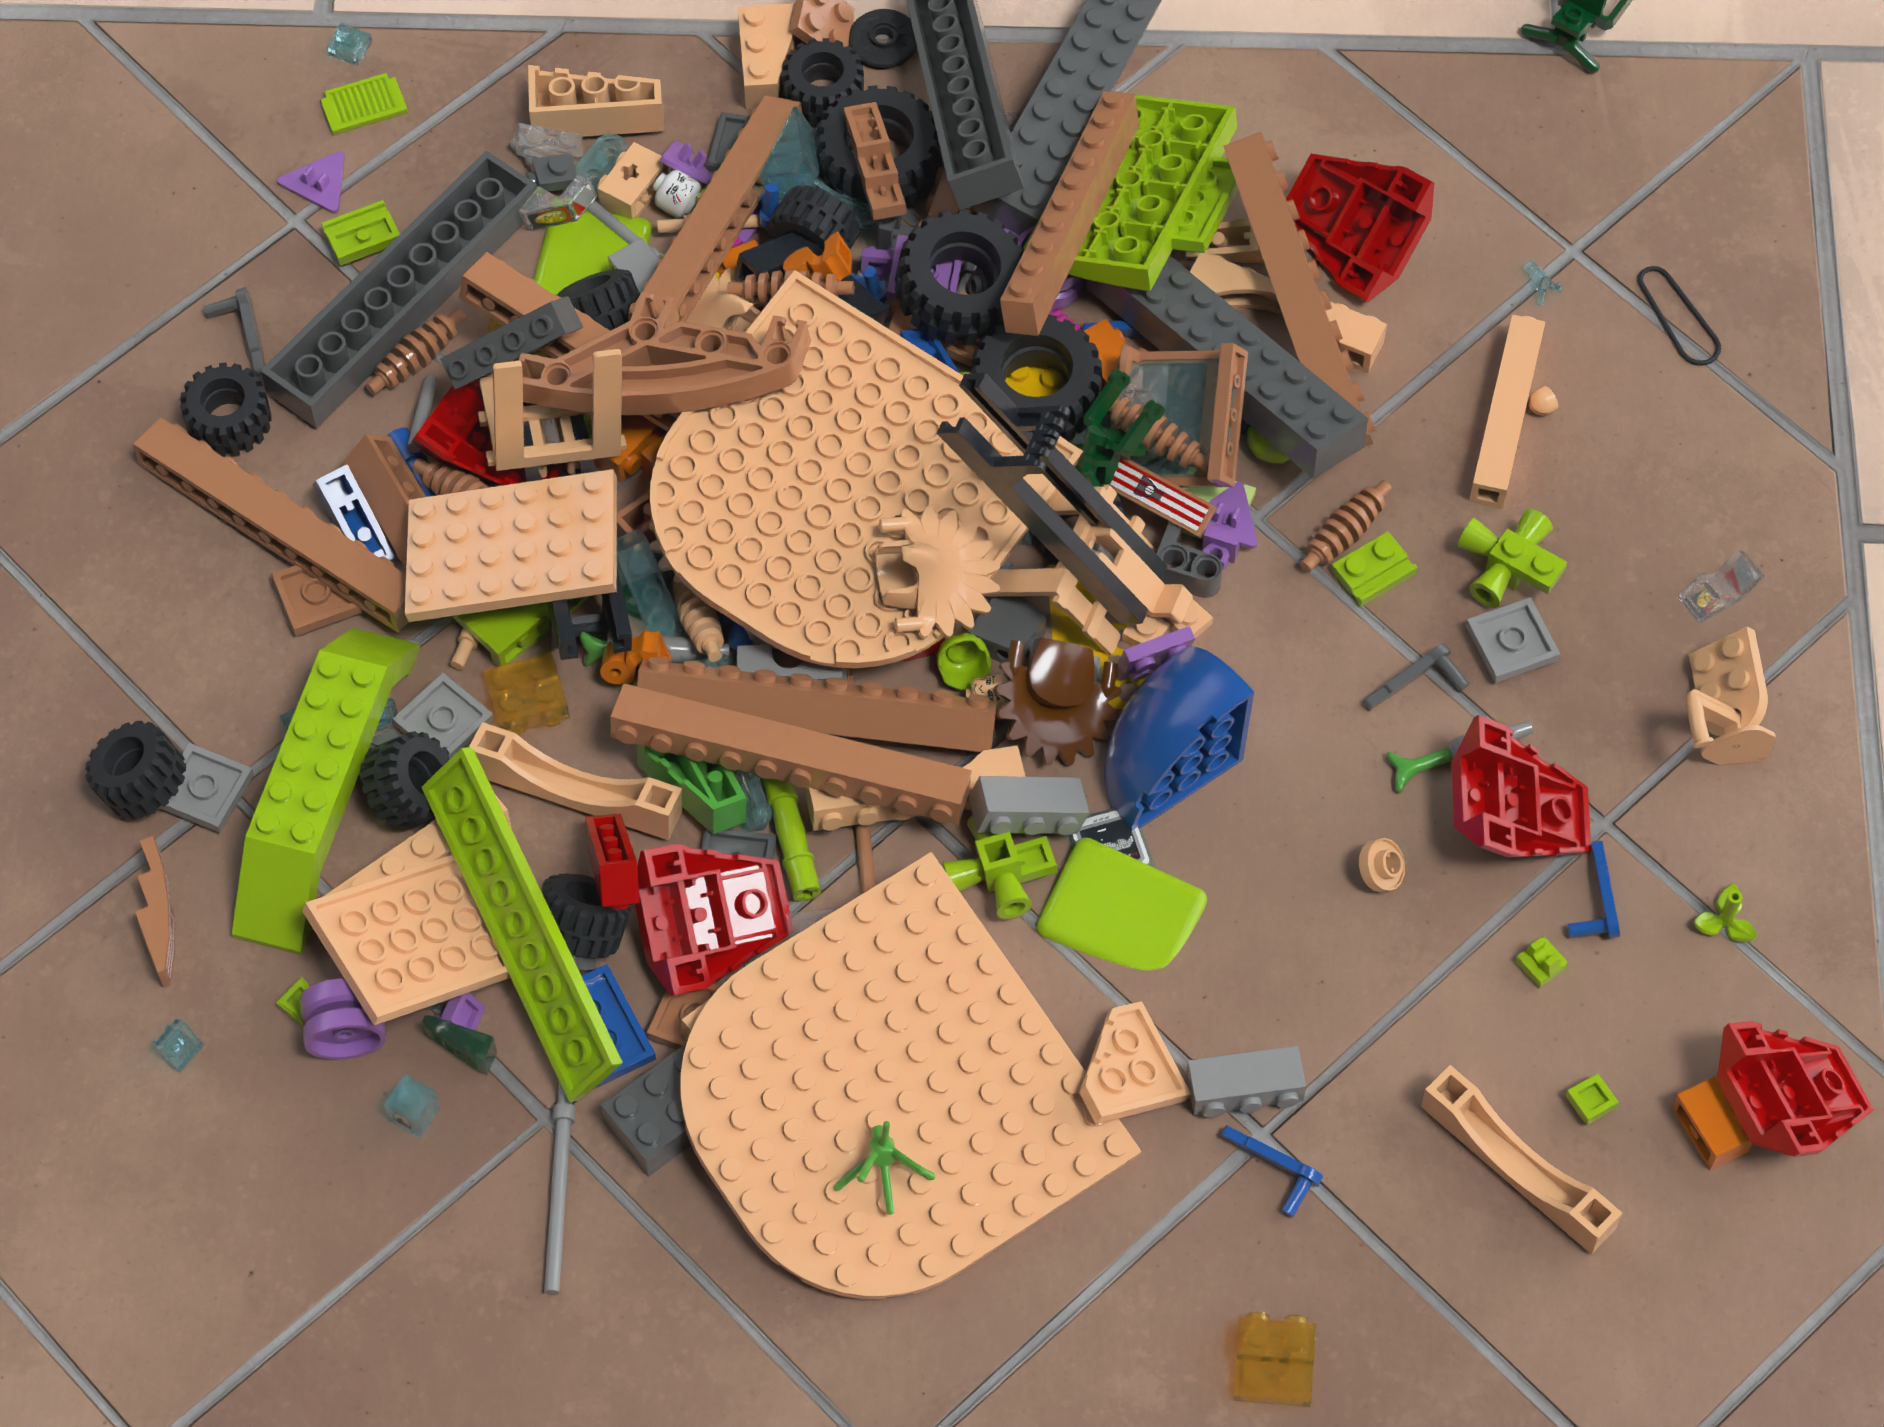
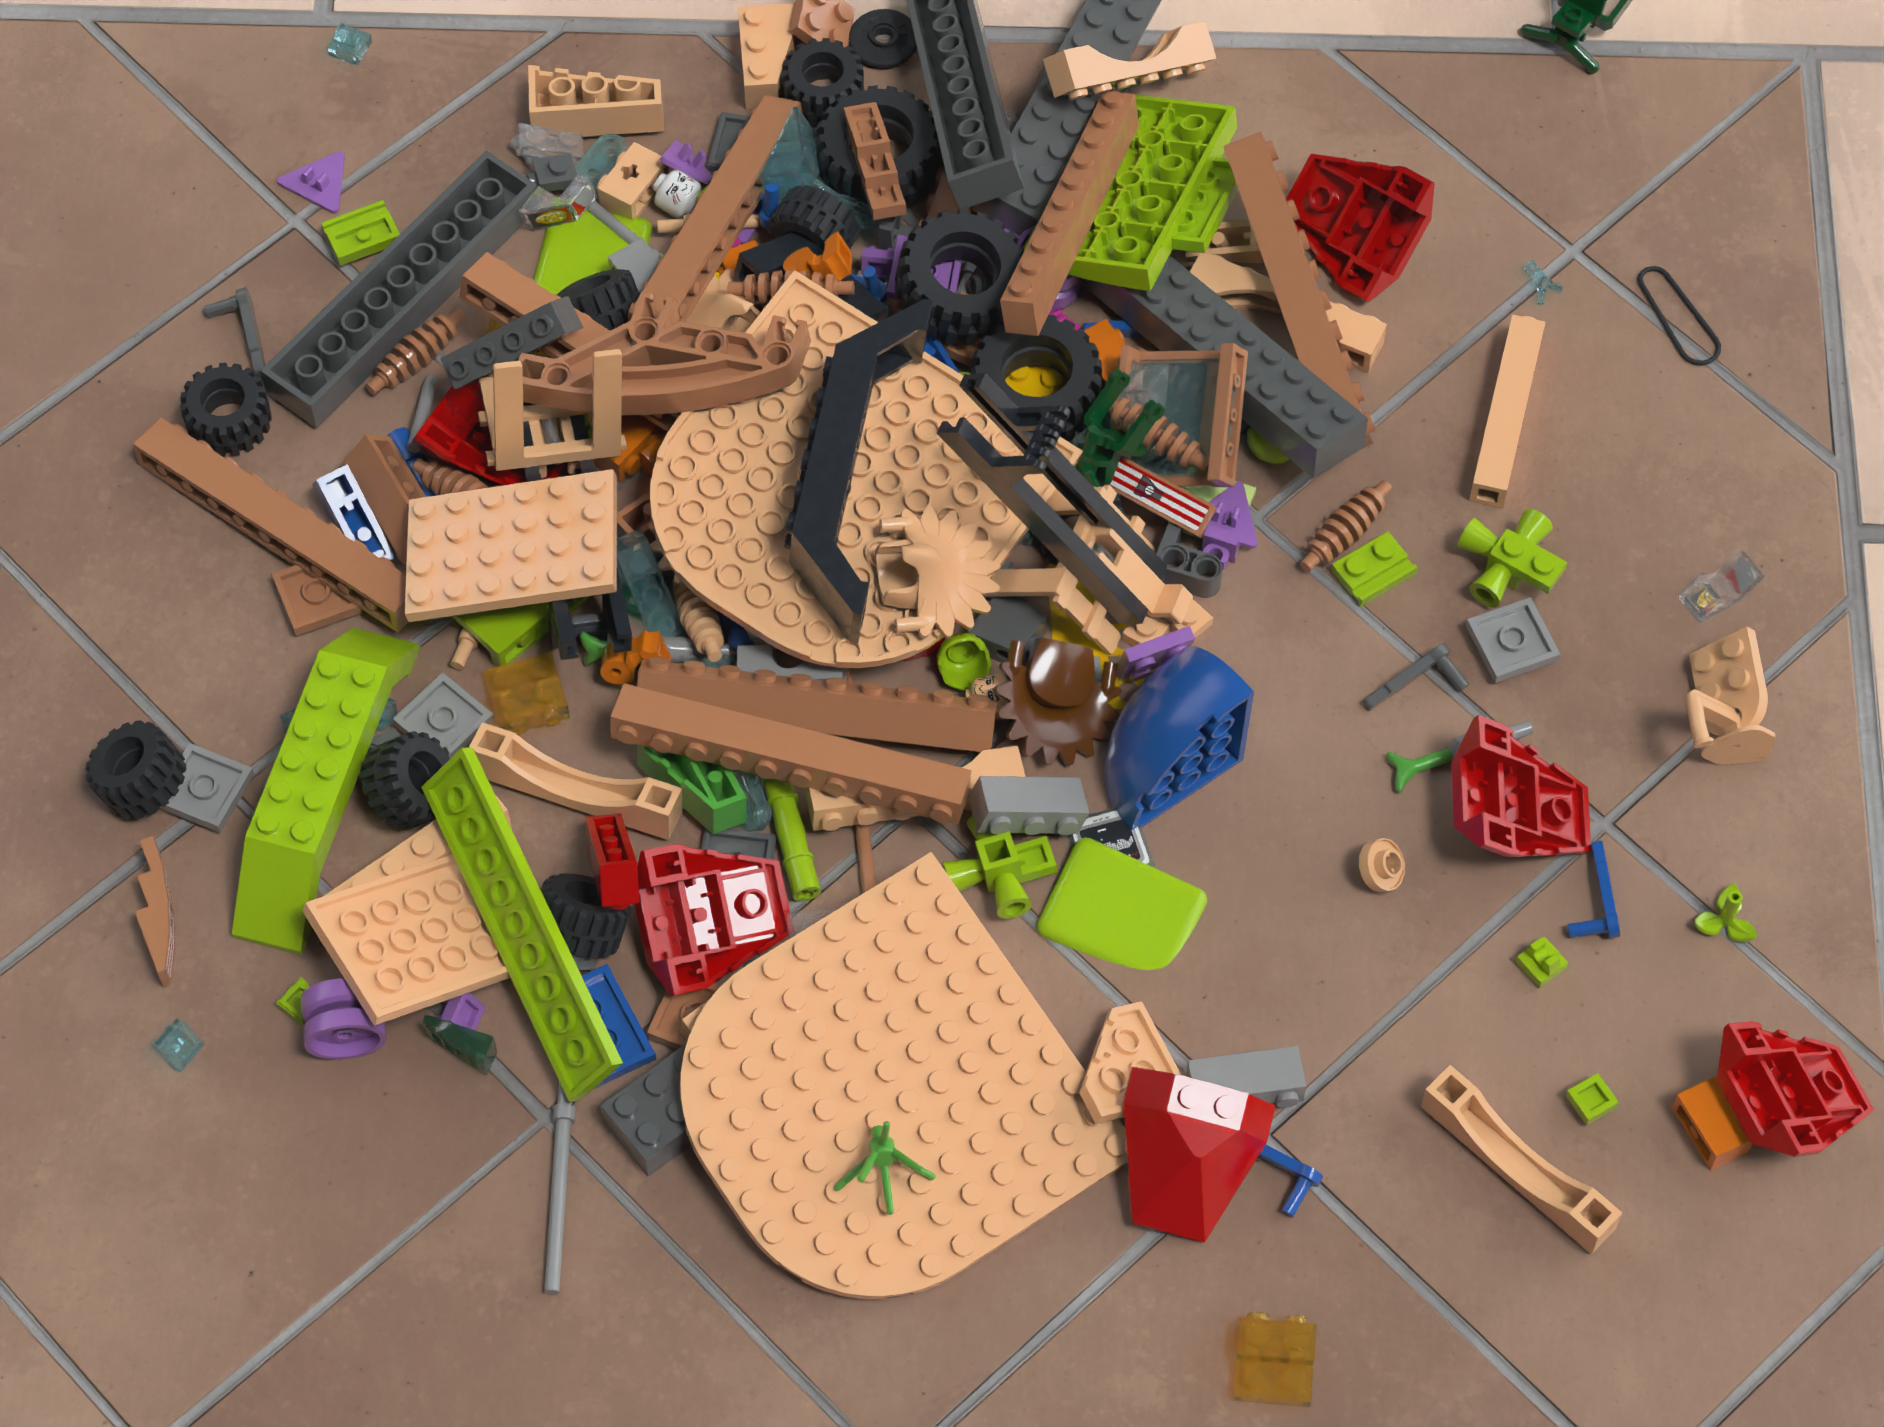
lime window [320,73,408,135] -> none
clear light blue brick [384,1074,441,1138] -> none
light nougat hinge [1529,386,1558,416] -> none
none -> black slope [784,299,933,643]
none -> light nougat arch [1043,21,1216,100]
none -> red wedge [1122,1067,1276,1243]

